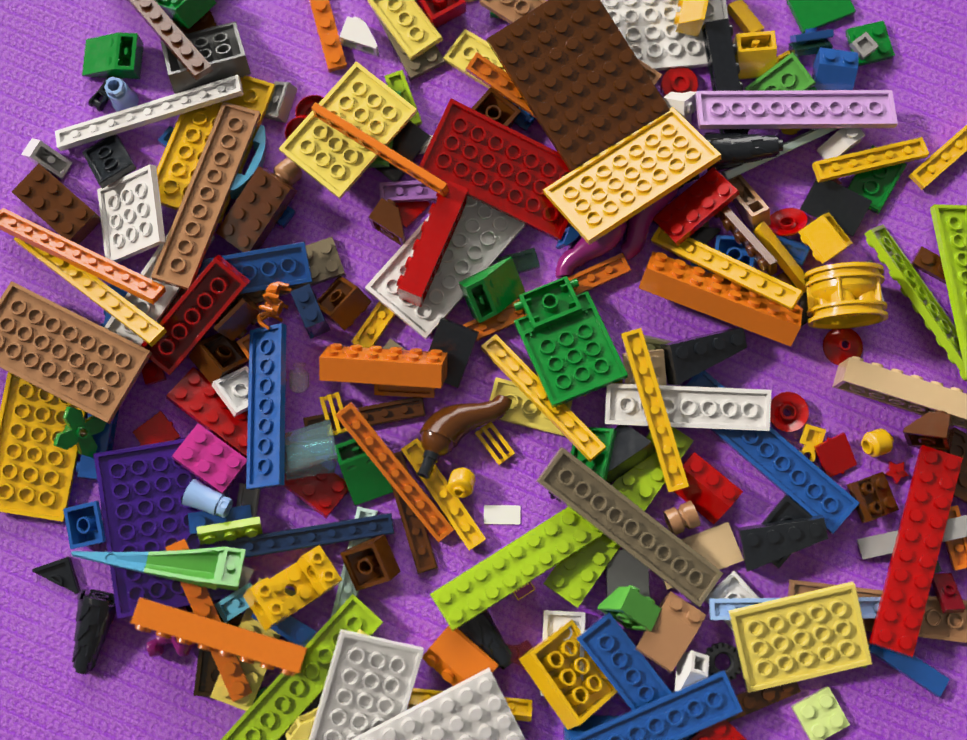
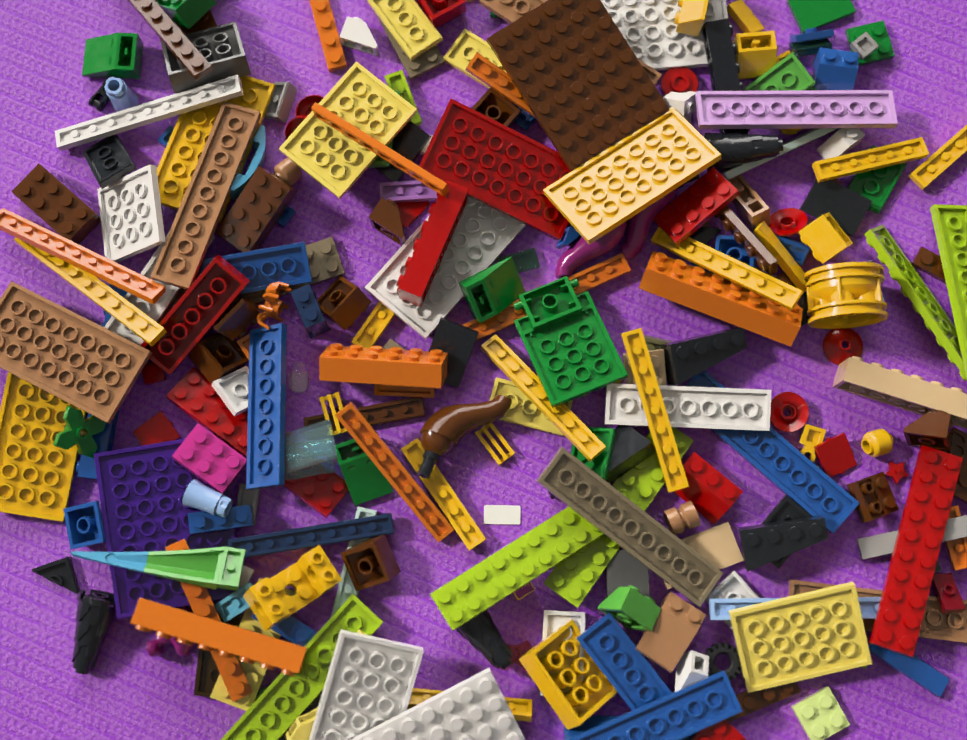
white slope [21,138,72,179] -> none
lime plate [197,516,263,544] -> none
reddish brown tile [391,451,438,574] -> none
orange slope [422,625,498,686] -> none
yellow head [447,467,476,498] -> none

